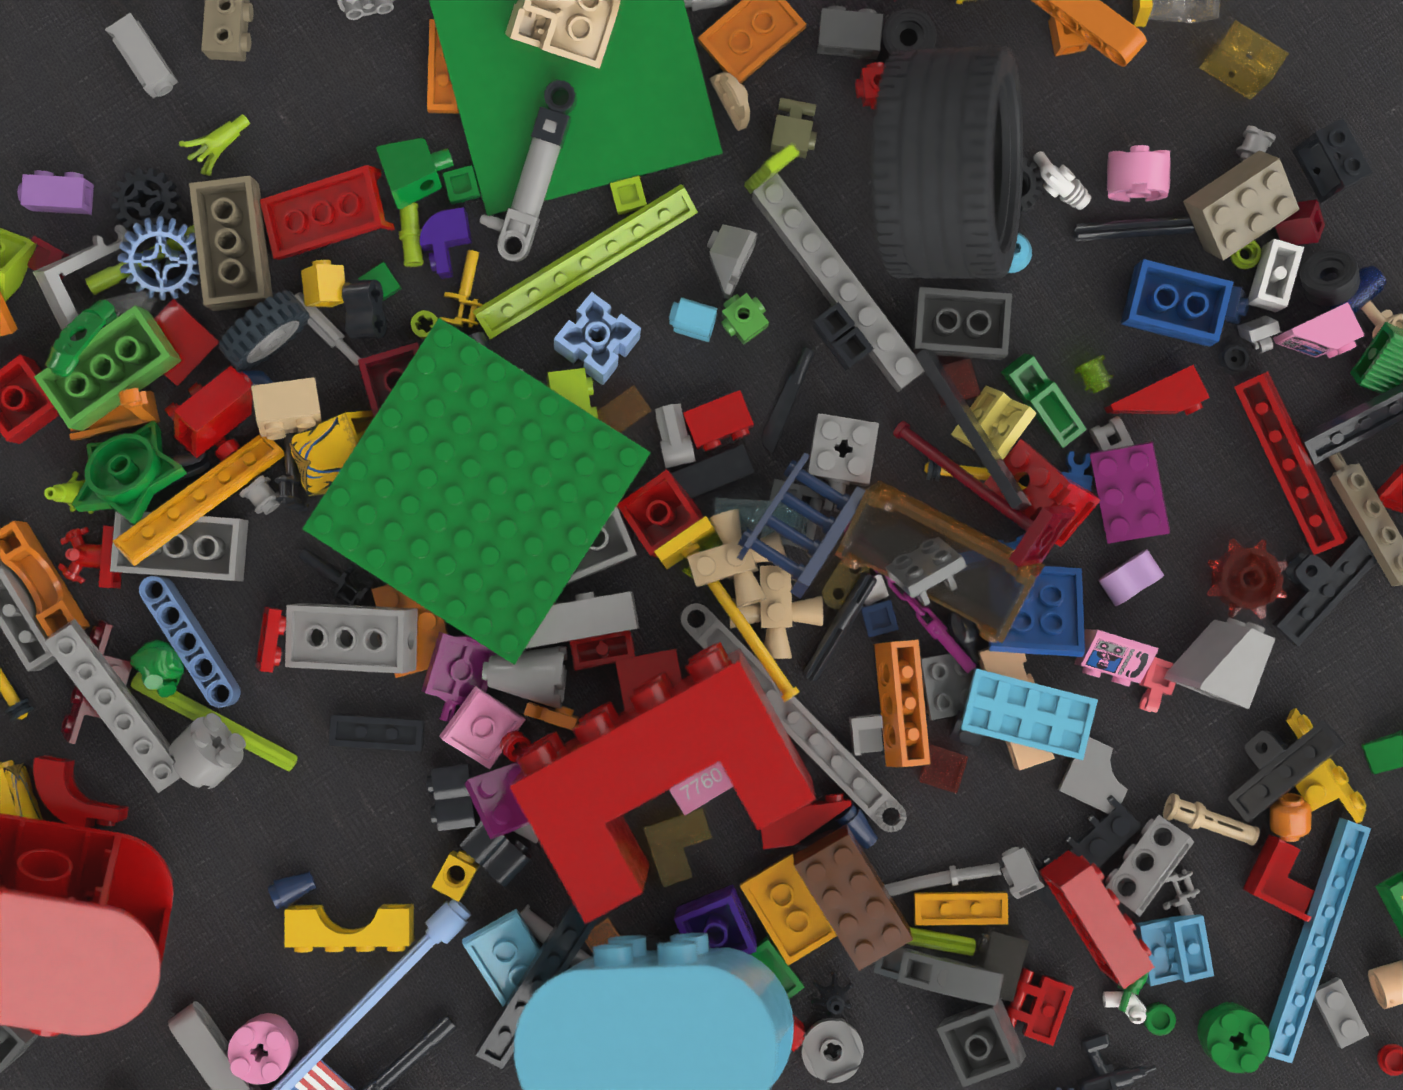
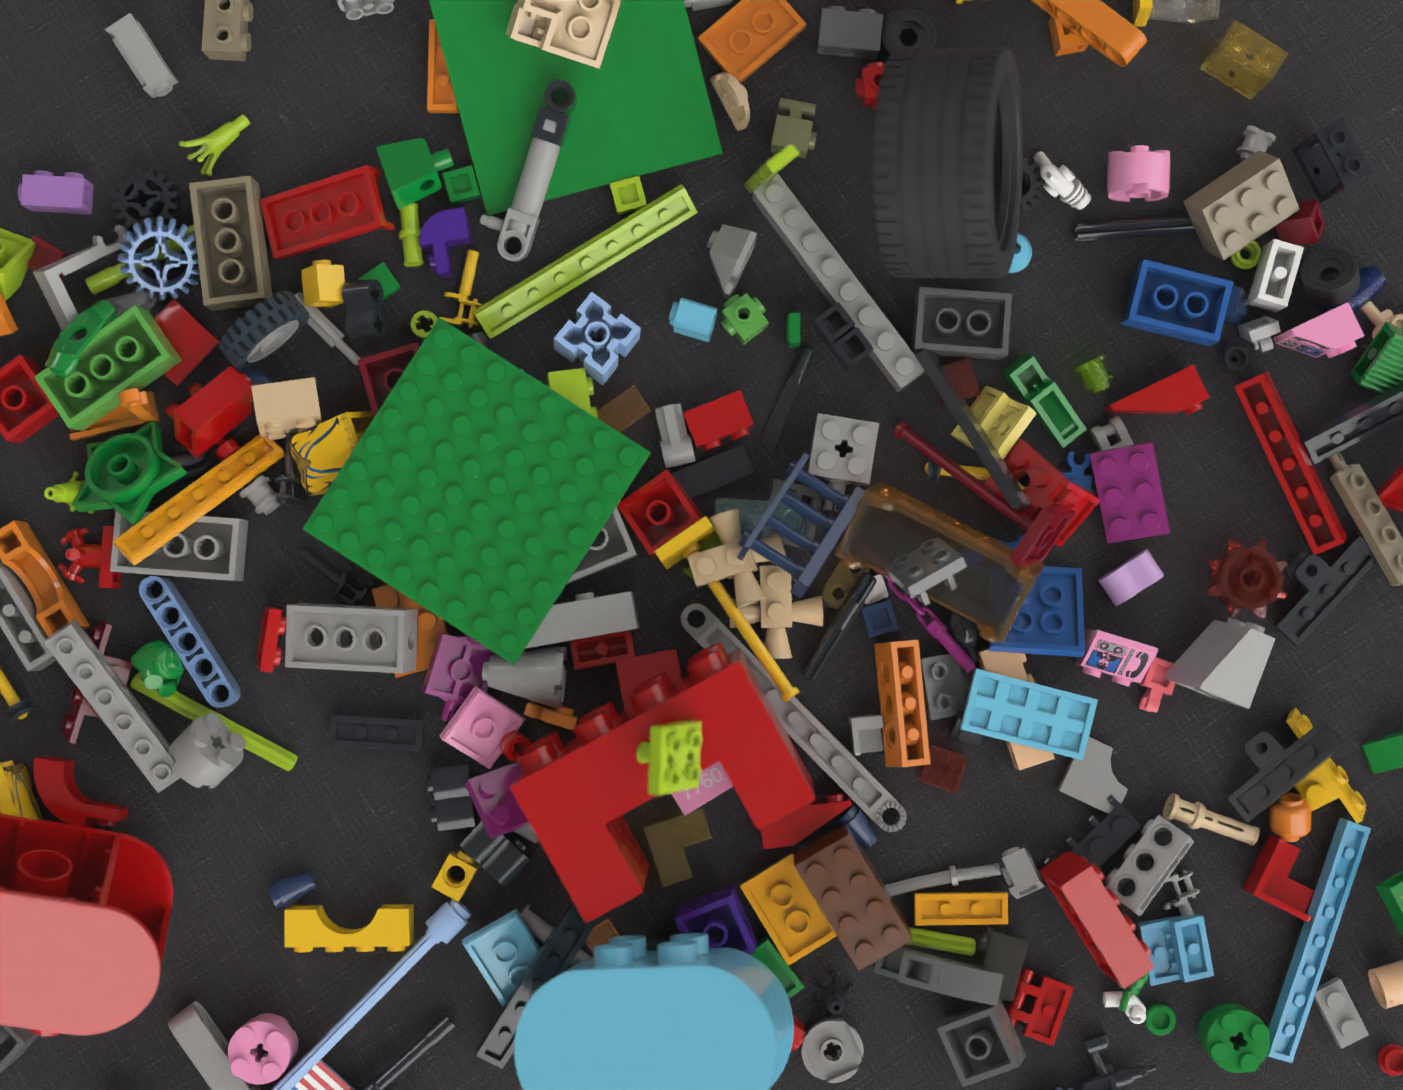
none -> lime plate [637,720,702,796]
none -> green tile [787,313,800,348]

